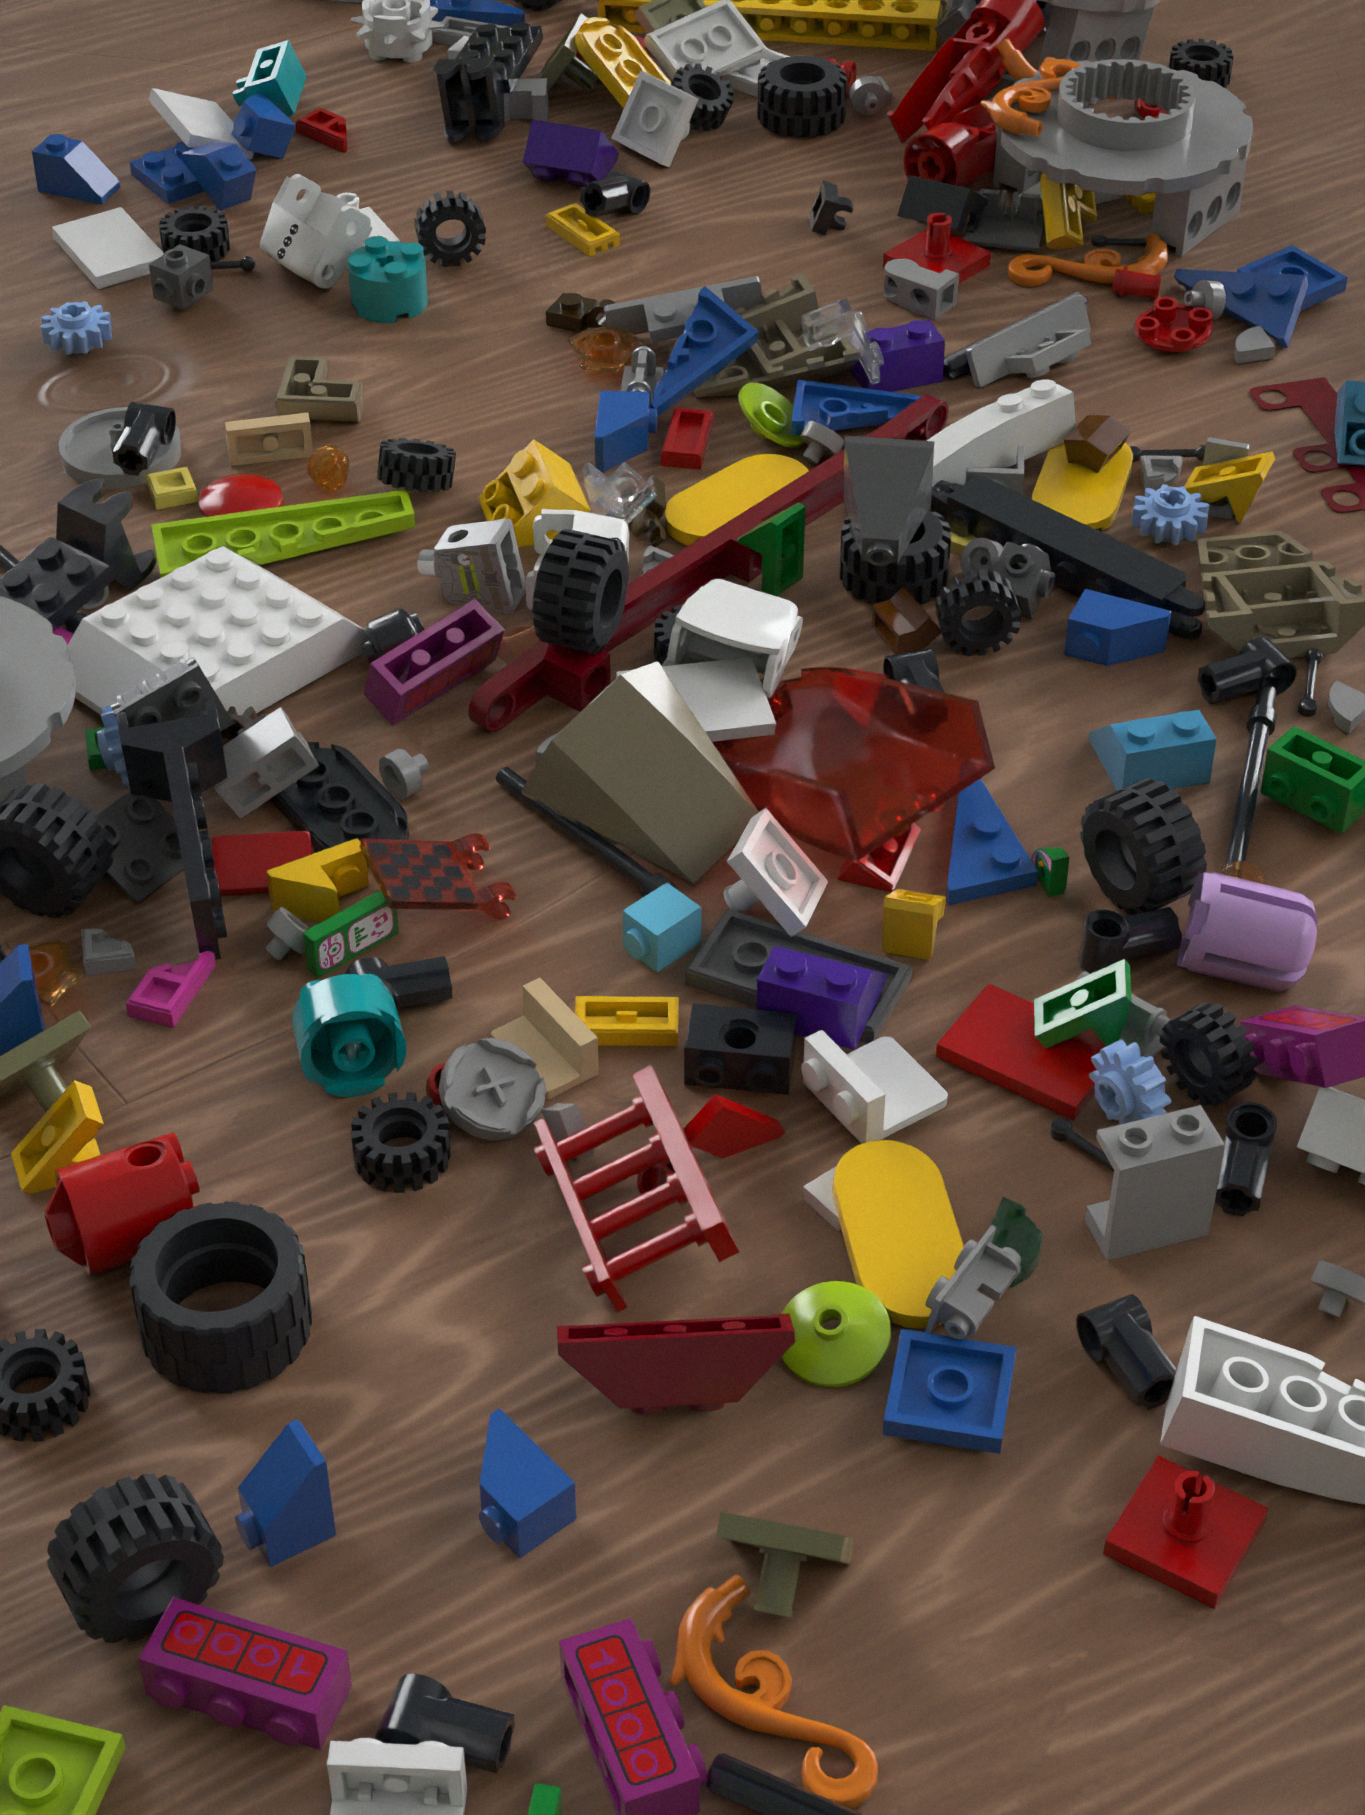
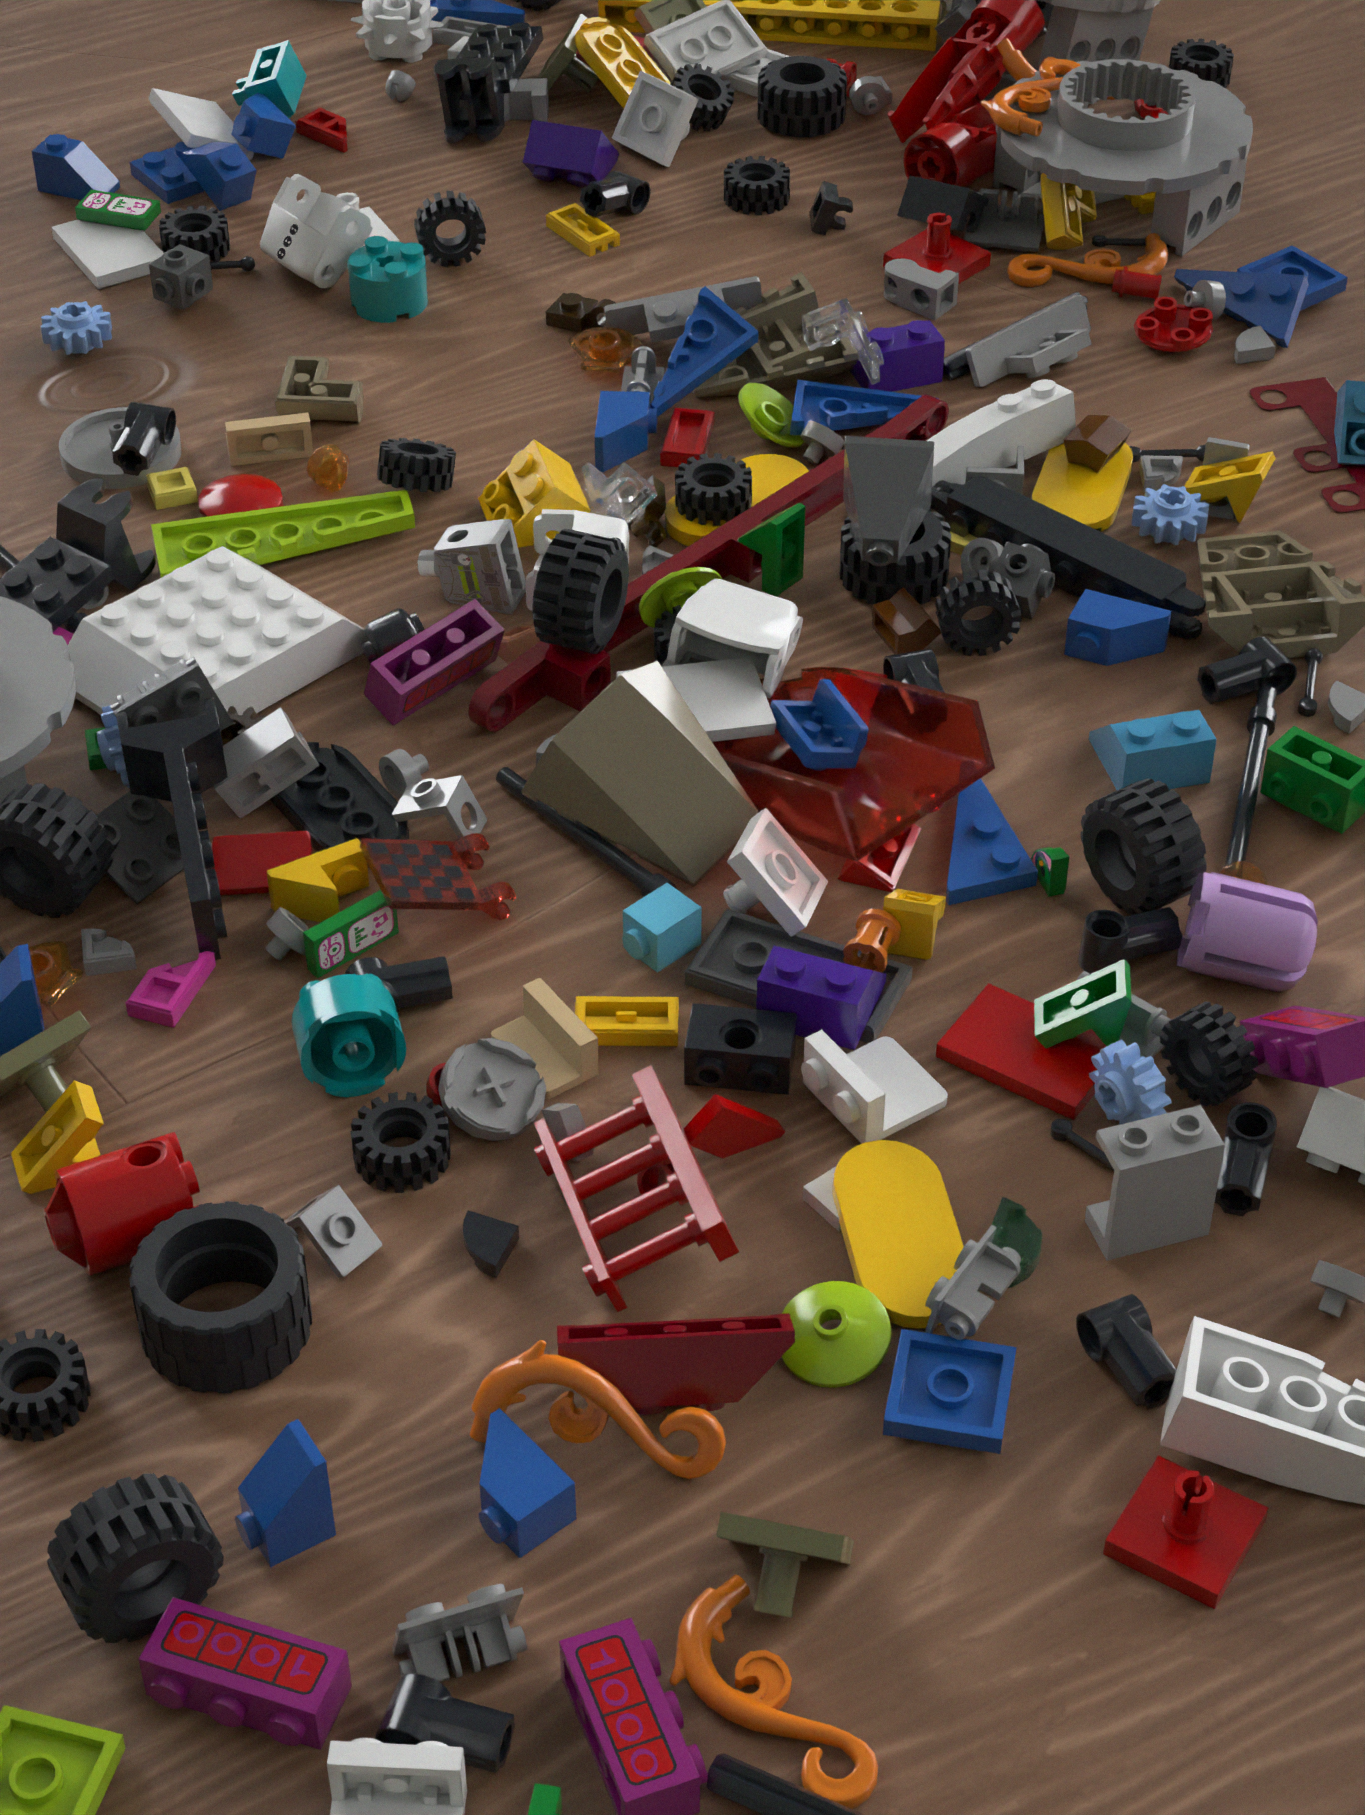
none -> green tile [75,189,161,231]
none -> light grey bracket [284,1185,382,1278]
none -> light grey hinge [385,70,416,102]
none -> light grey bracket [392,775,487,850]
none -> light grey hinge [392,1584,527,1682]
none -> black tile [463,1210,519,1278]
none -> orange plant [470,1340,726,1479]
none -> lime dish [639,567,723,628]
none -> black tyre [675,453,752,526]
none -> black tyre [724,156,790,215]
none -> blue bracket [770,679,869,771]
none -> orange bush [843,909,901,973]

